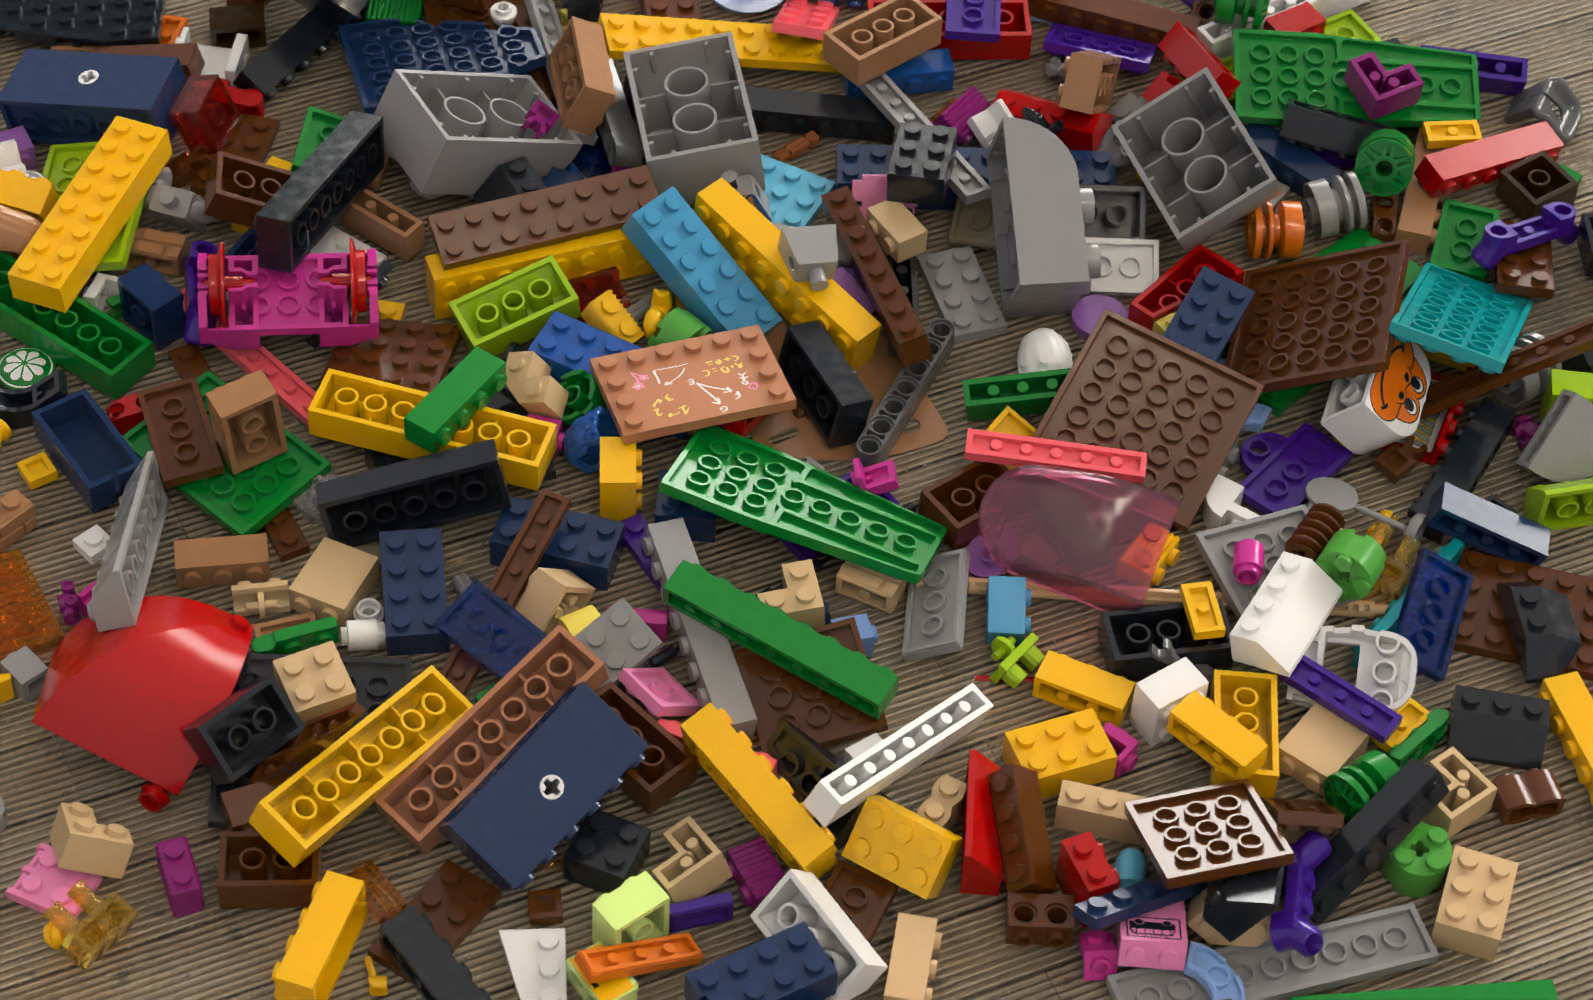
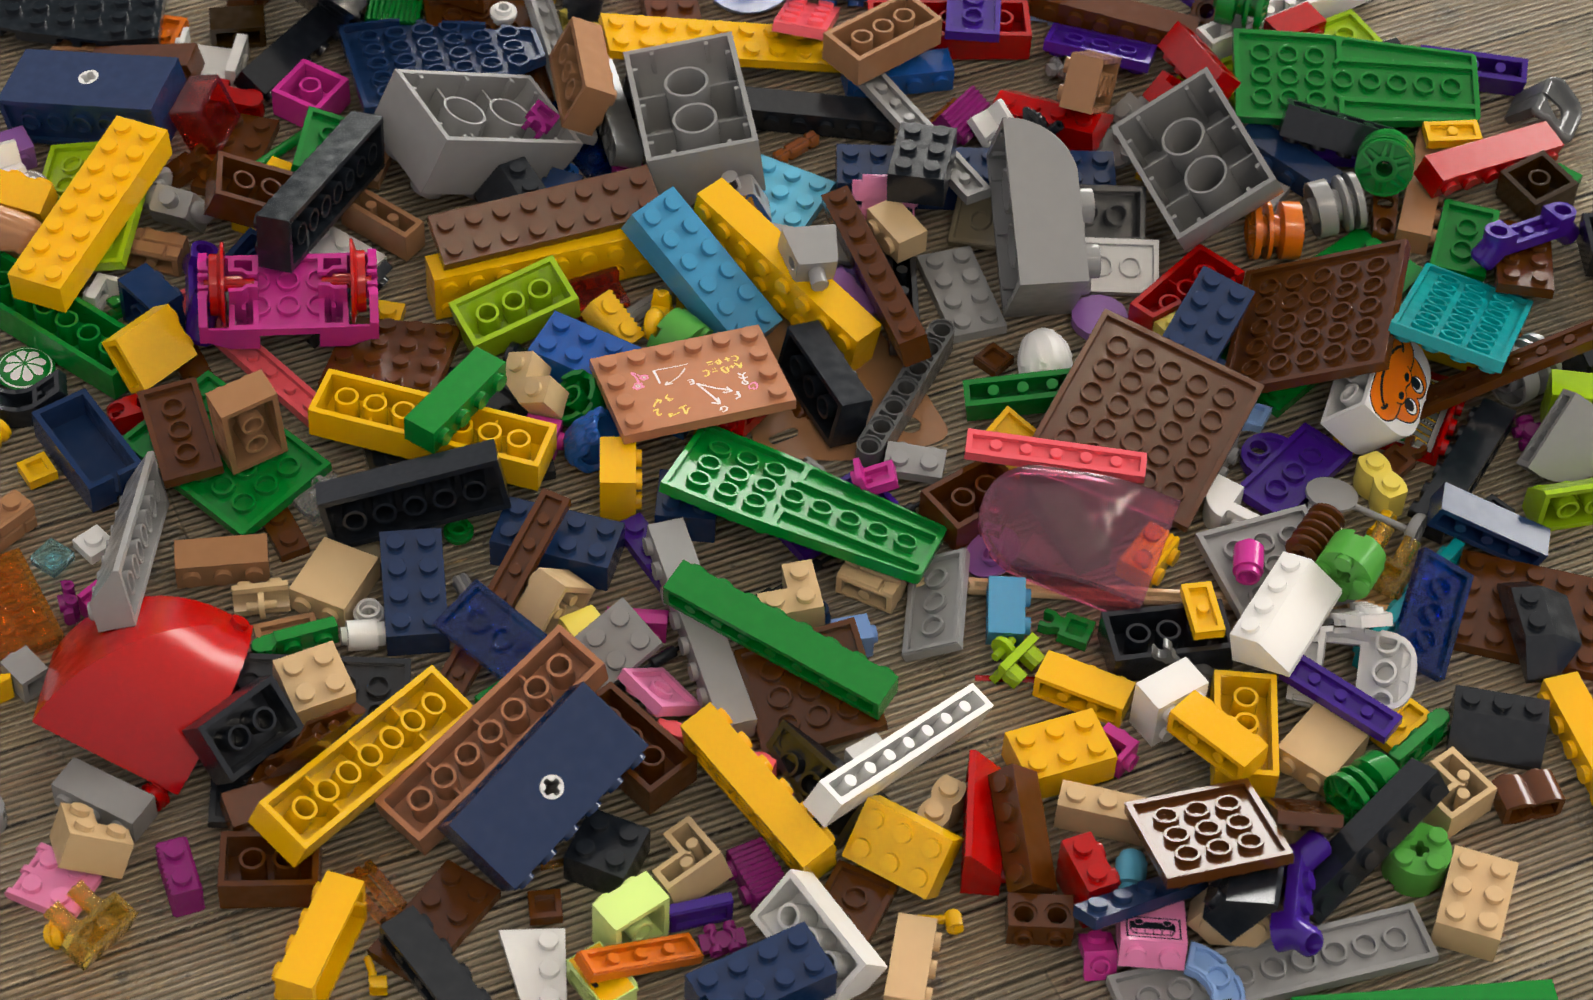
magenta brick [1343,51,1424,120] -> none
none -> clear light blue plate [30,538,75,578]
none -> light grey brick [51,757,158,843]
none -> yellow brick [101,304,198,394]
none -> green bar [256,129,302,164]
none -> dark pink brick [271,58,351,128]
none -> green plate [443,519,474,545]
none -> magenta piece [698,920,747,958]
none -> light grey bracket [884,441,947,484]
none -> yellow hand [918,909,964,935]
none -> reddish brown tile [973,342,1014,377]
none -> green plate [1037,608,1097,651]
none -> white wing [1323,601,1393,628]
none -> light yellow brick [1353,450,1408,519]

